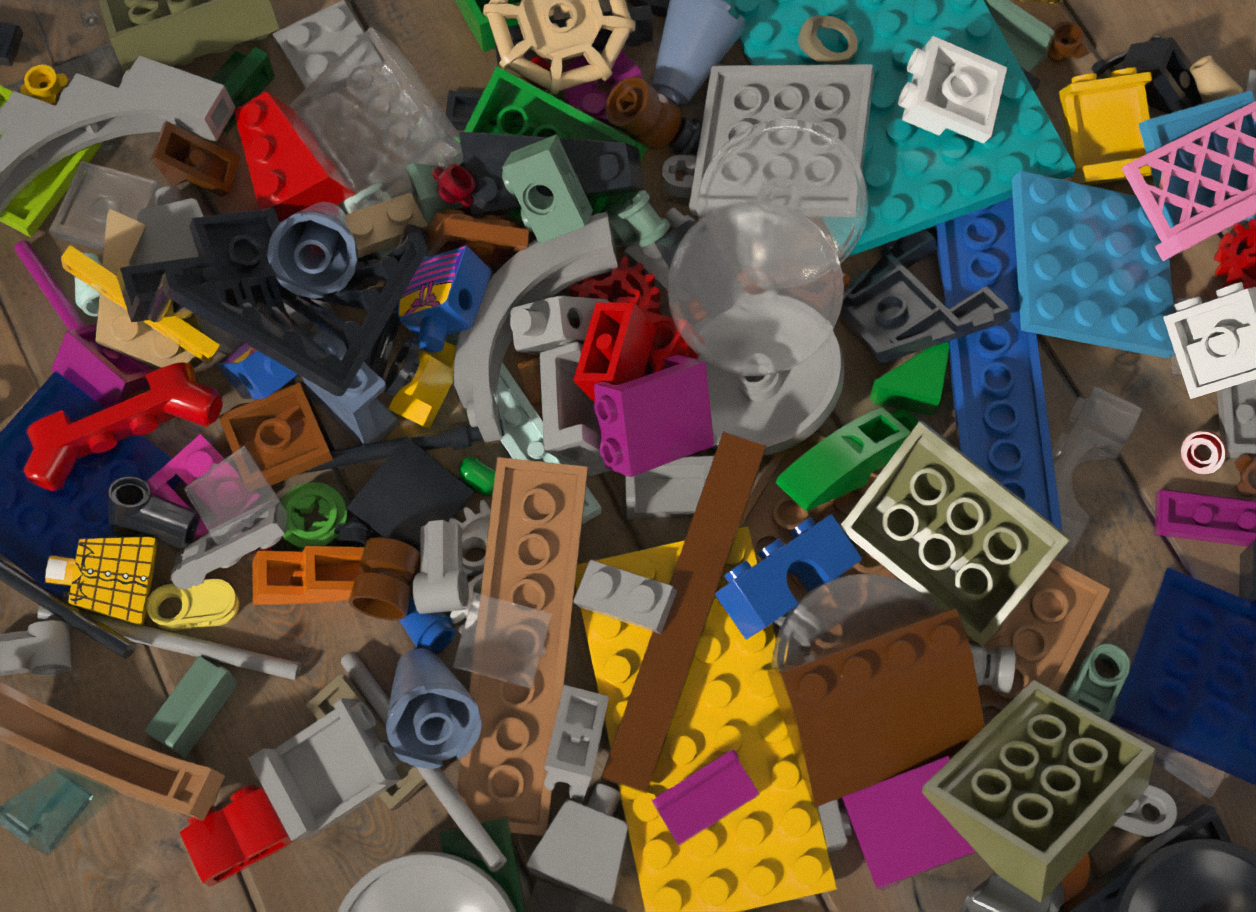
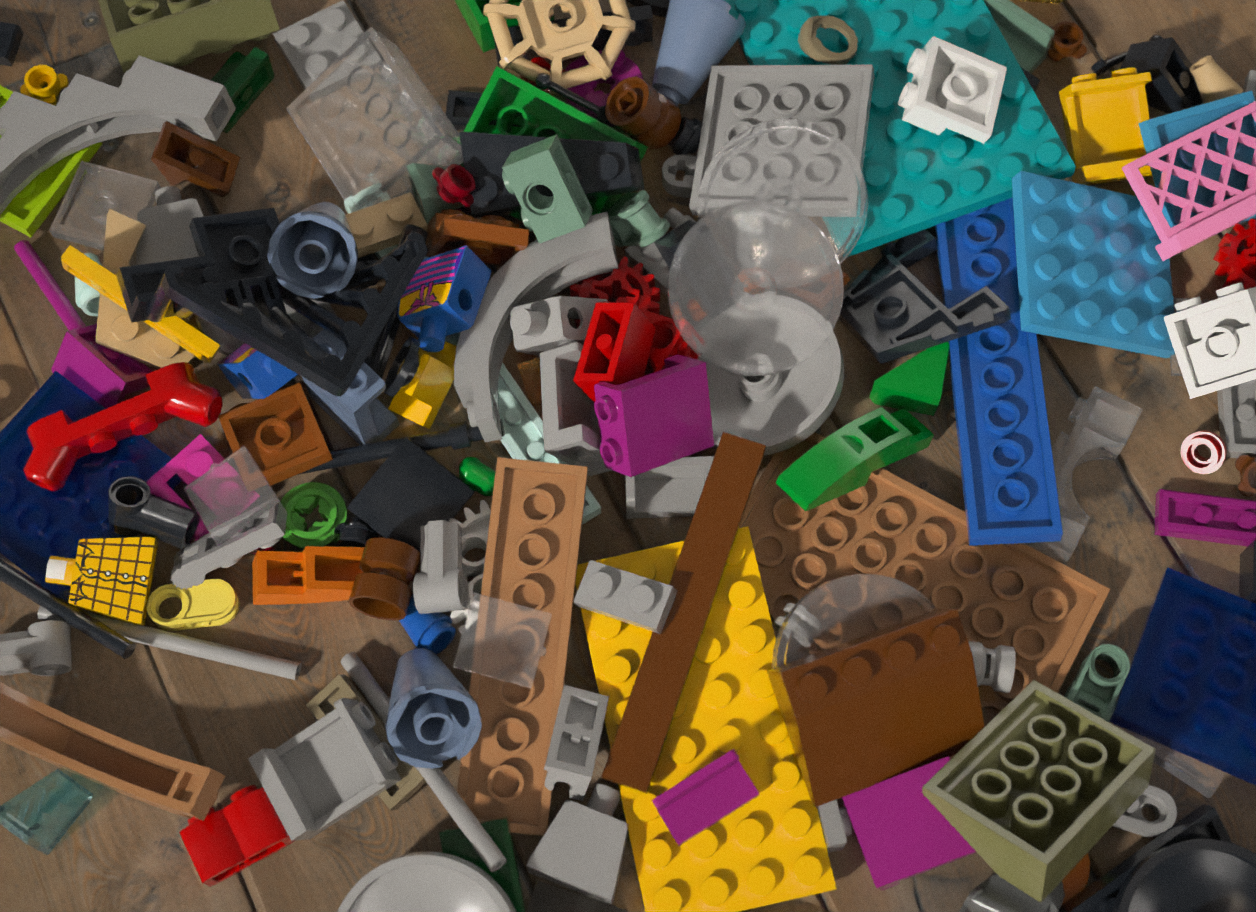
sand green panel [144,656,239,759] -> none
red wedge [234,91,356,223] -> none
blue arch [715,514,862,640] -> none
olive slope [840,421,1071,647] -> none
none -> black hinge [535,73,609,122]

